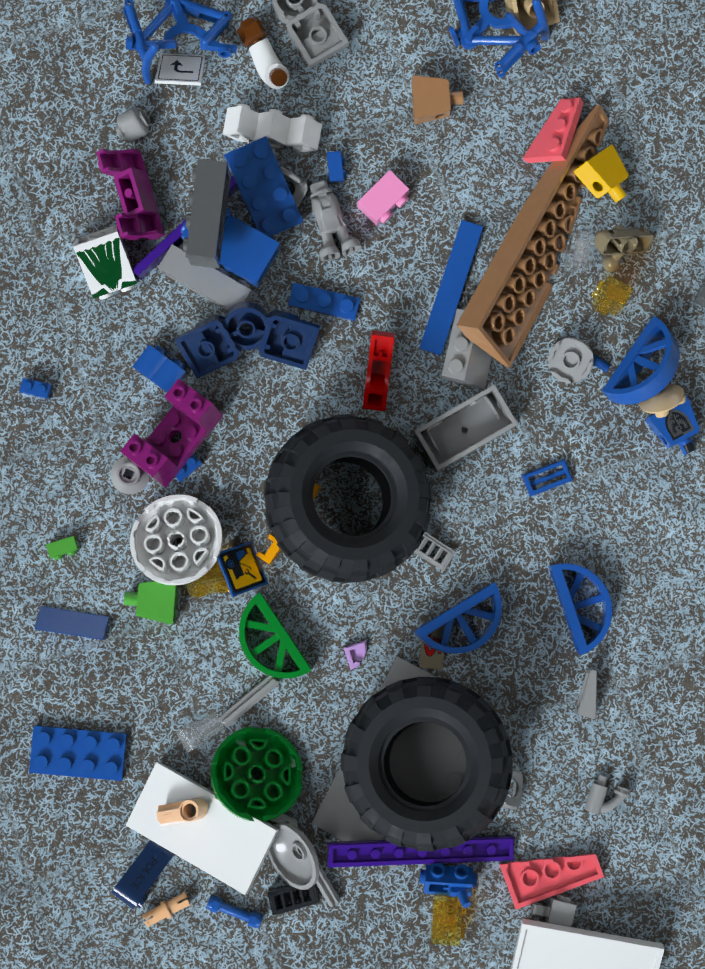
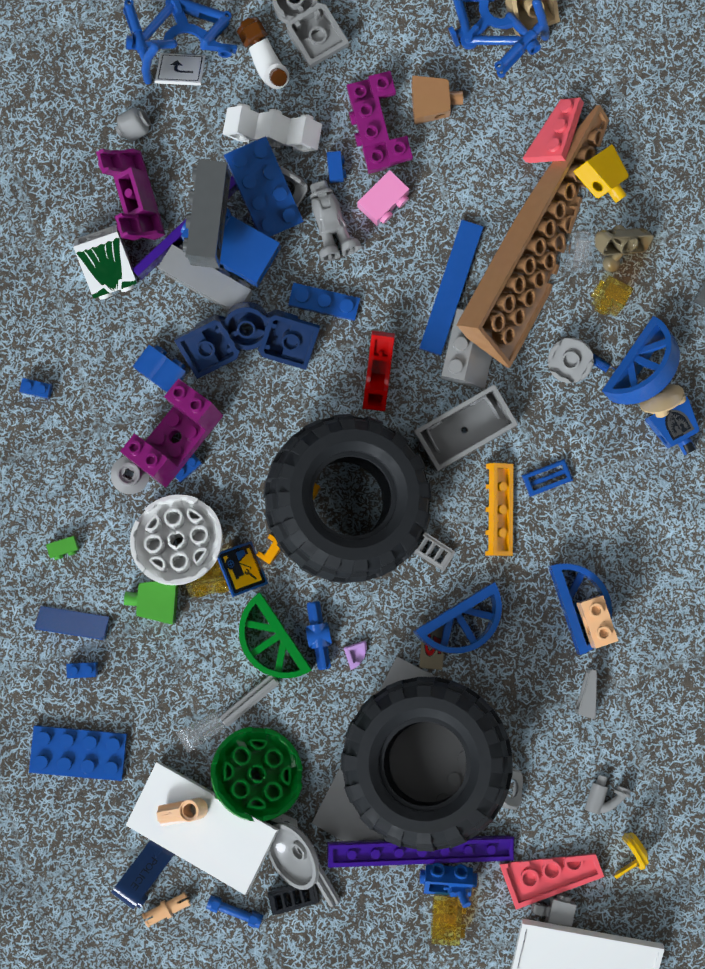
none -> blue piece [66,662,98,678]
none -> blue axle [306,601,332,670]
none -> magenta bracket [346,71,413,174]
none -> light orange hinge [485,463,514,556]
none -> light nougat brick [577,596,618,648]
none -> yellow piece [614,832,649,879]

